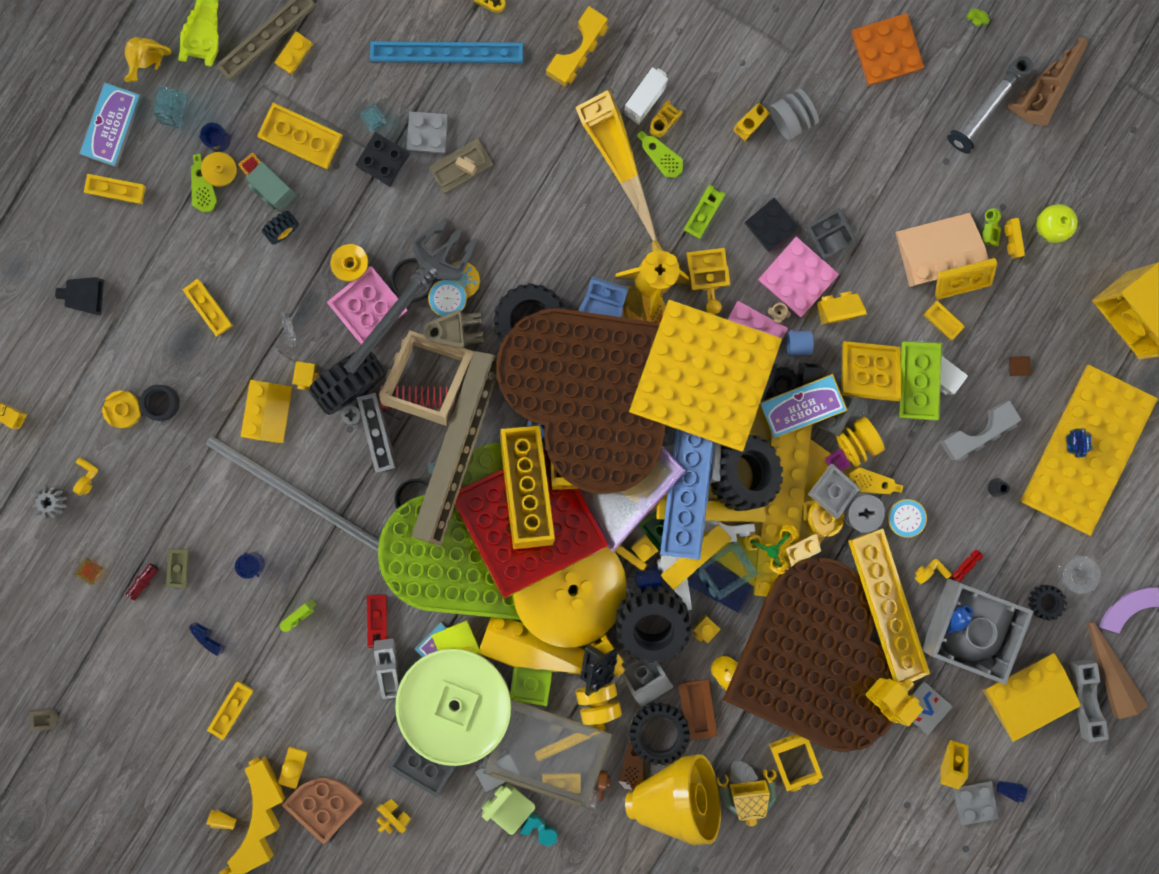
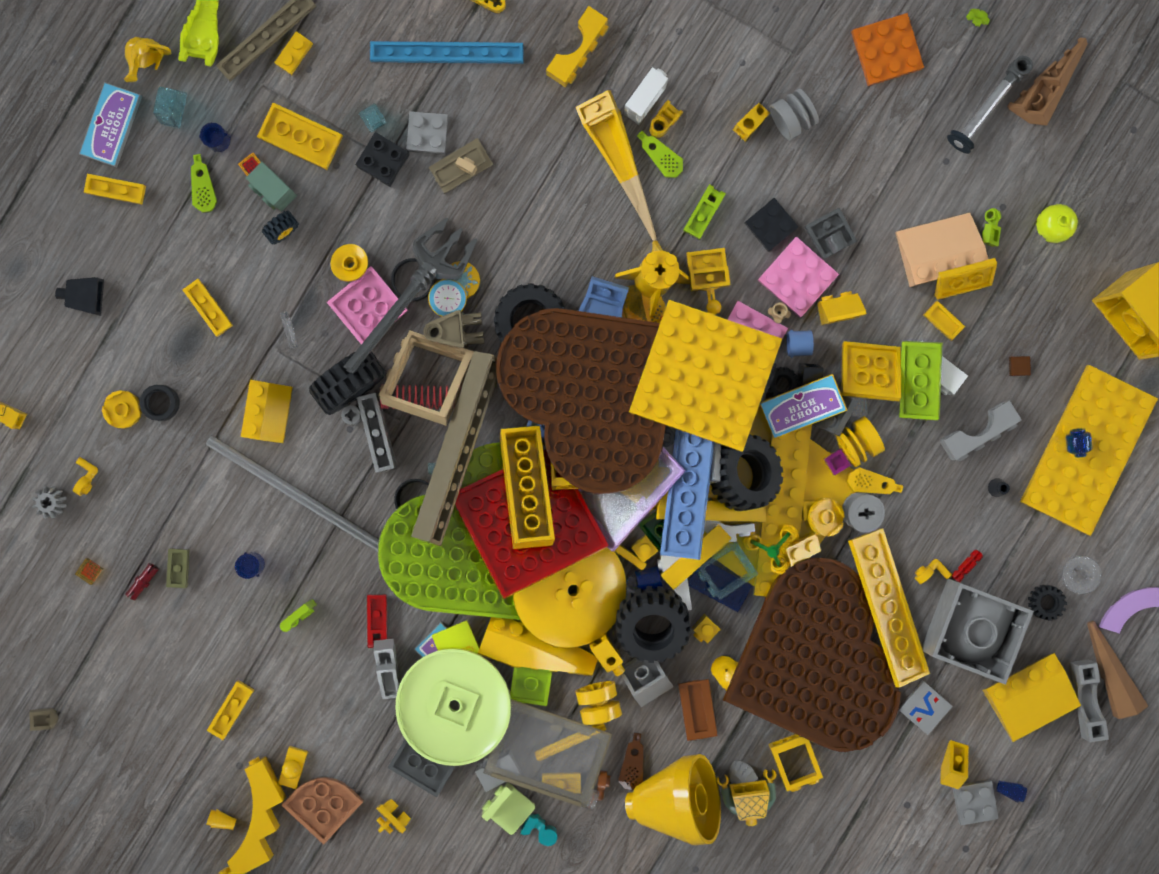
clear blue slope [189,622,226,656] -> none
yellow piece [201,152,237,187] -> none
yellow brick [292,361,320,391] -> none
black bracket [580,645,618,696] -> none
black tyre [630,702,690,766] -> none
light grey tile [808,464,860,519] -> none
yellow brick [865,678,924,727] -> none
piece [888,499,927,538] -> none
blue plant [946,605,973,635] -> none
yellow plate [1004,218,1025,259] -> none

